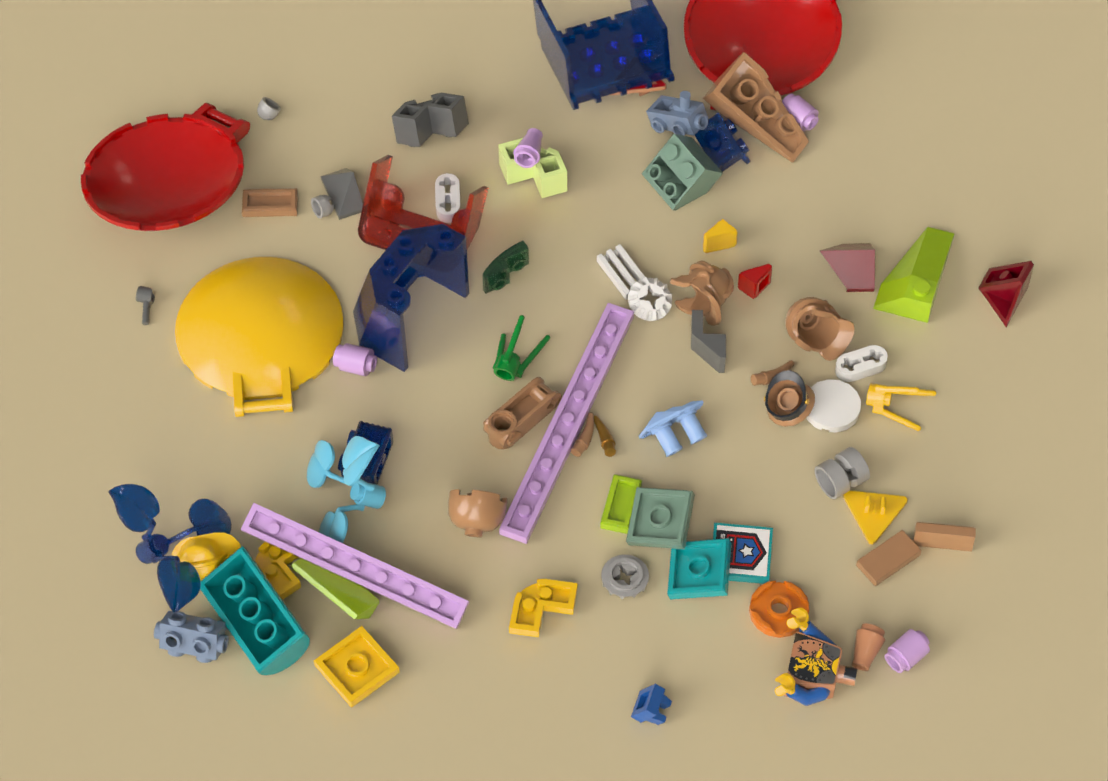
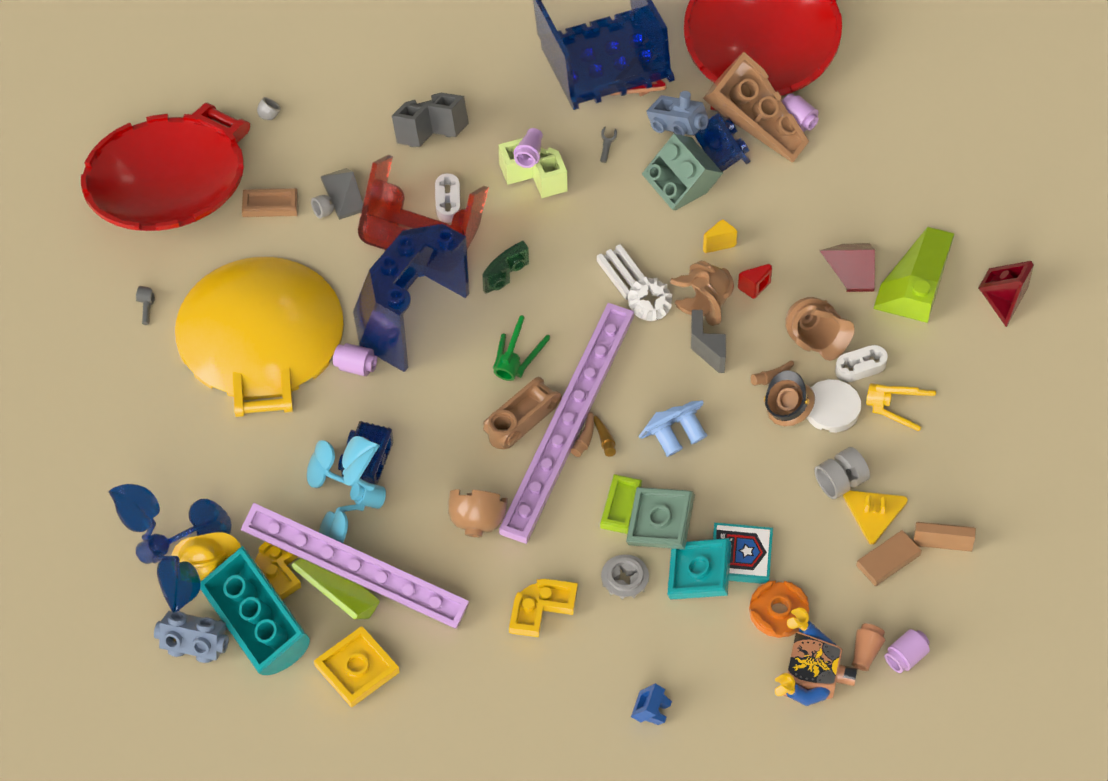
none -> dark grey hand [600,127,617,163]

